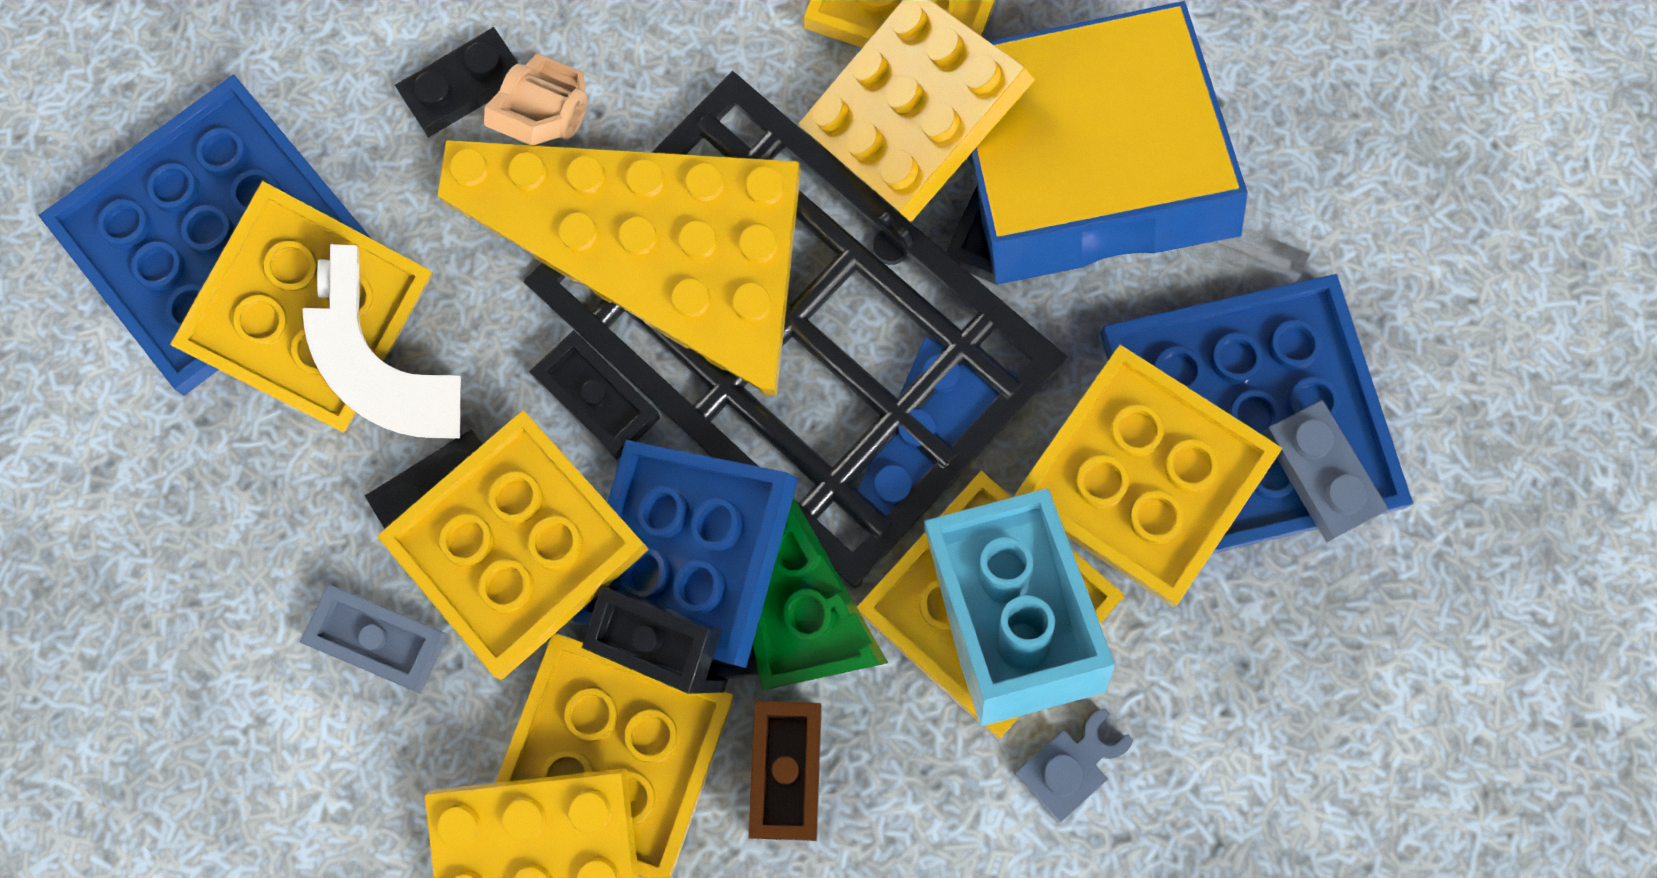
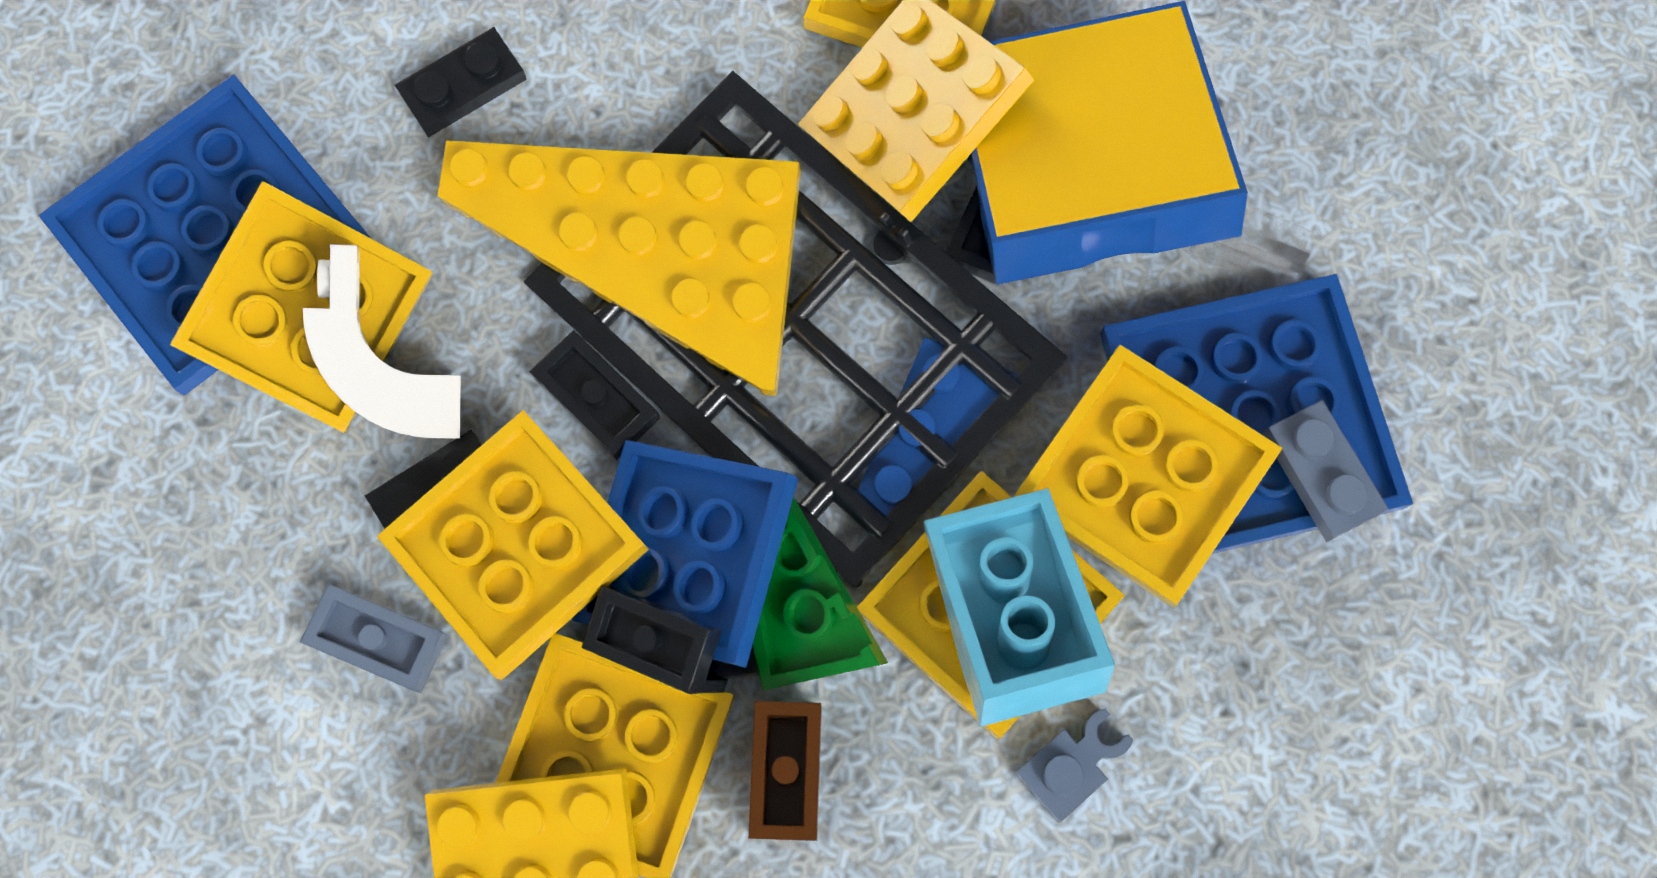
light nougat piece [484,53,587,146] -> none

